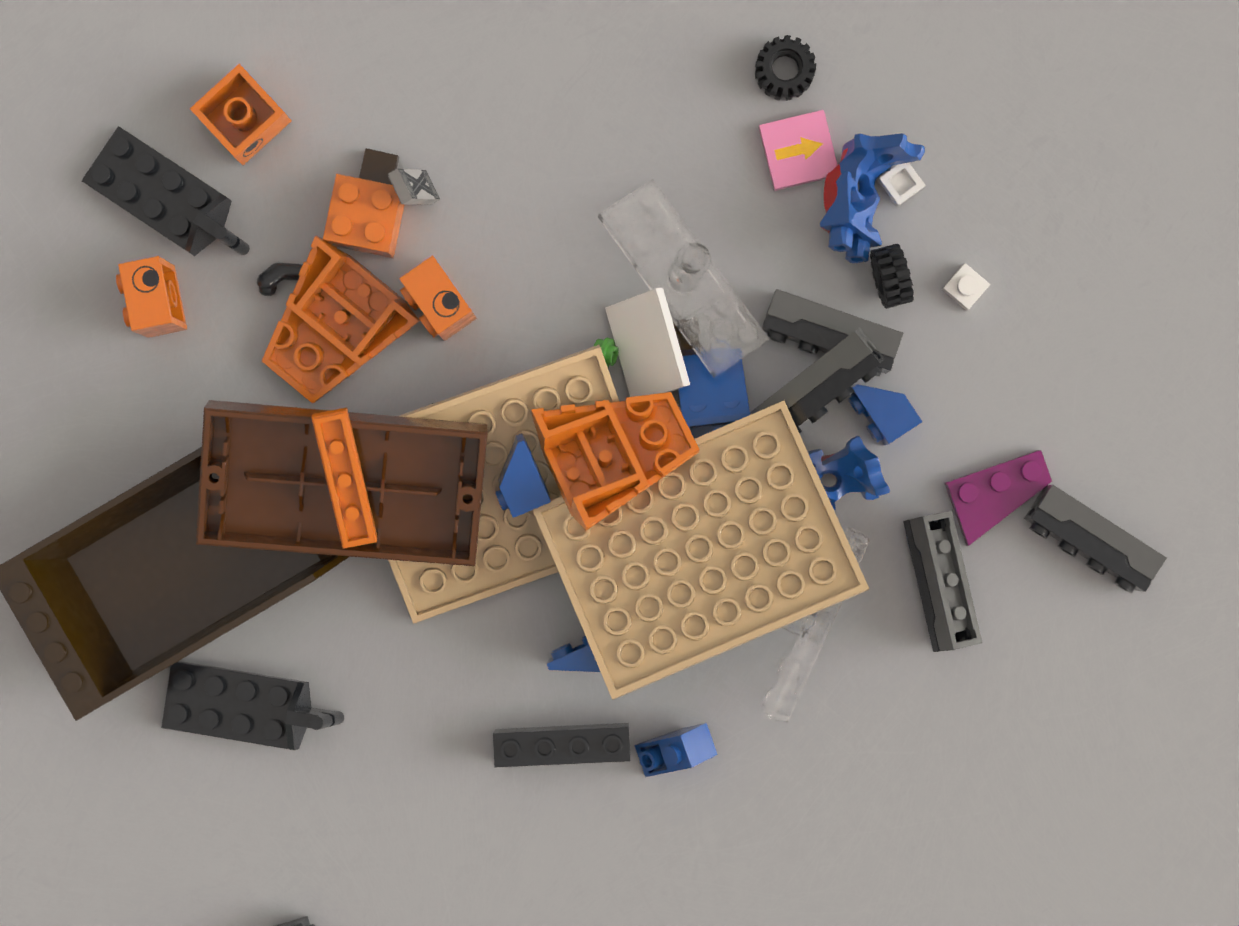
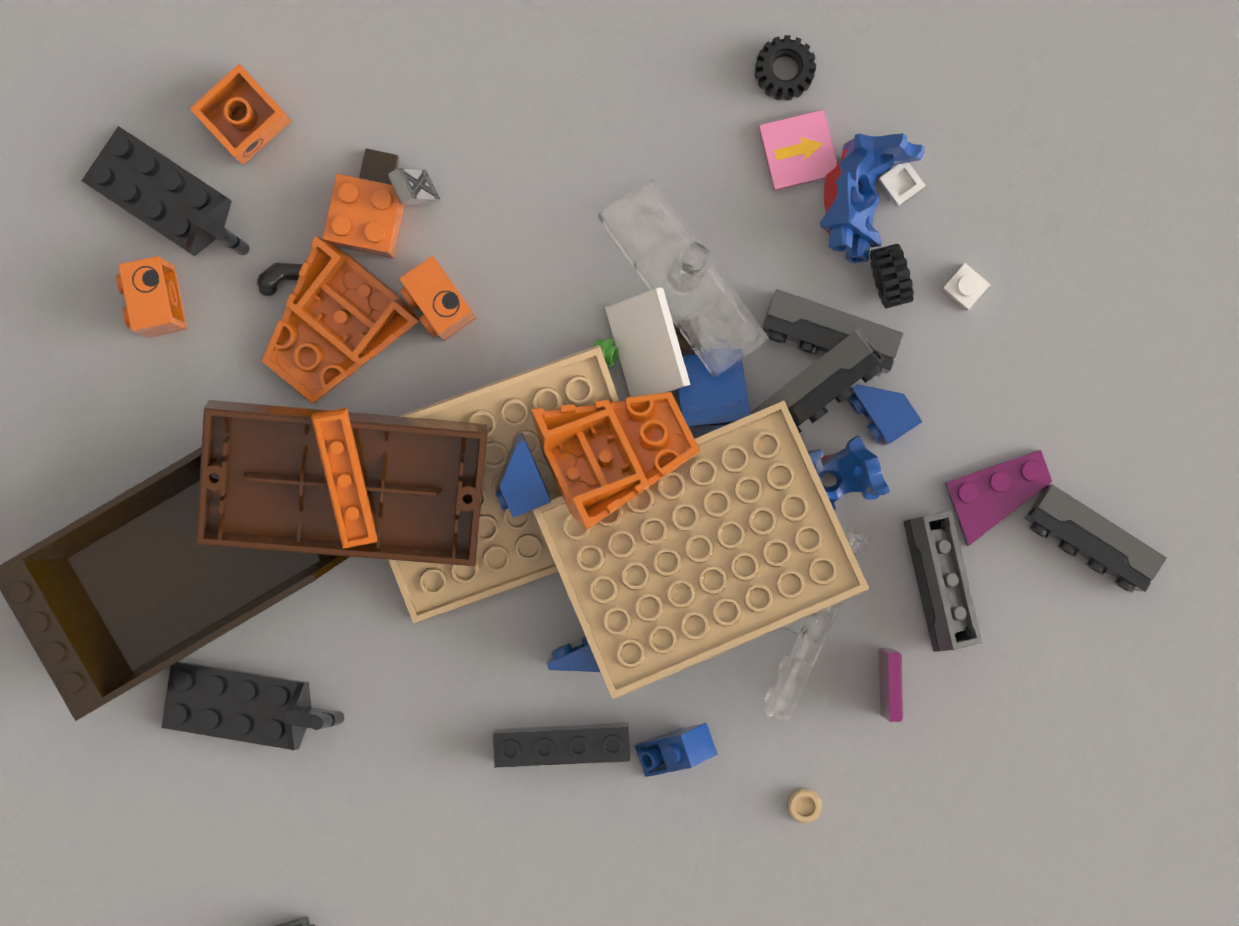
none -> tan tile [787,788,822,823]
none -> magenta tile [879,648,903,722]

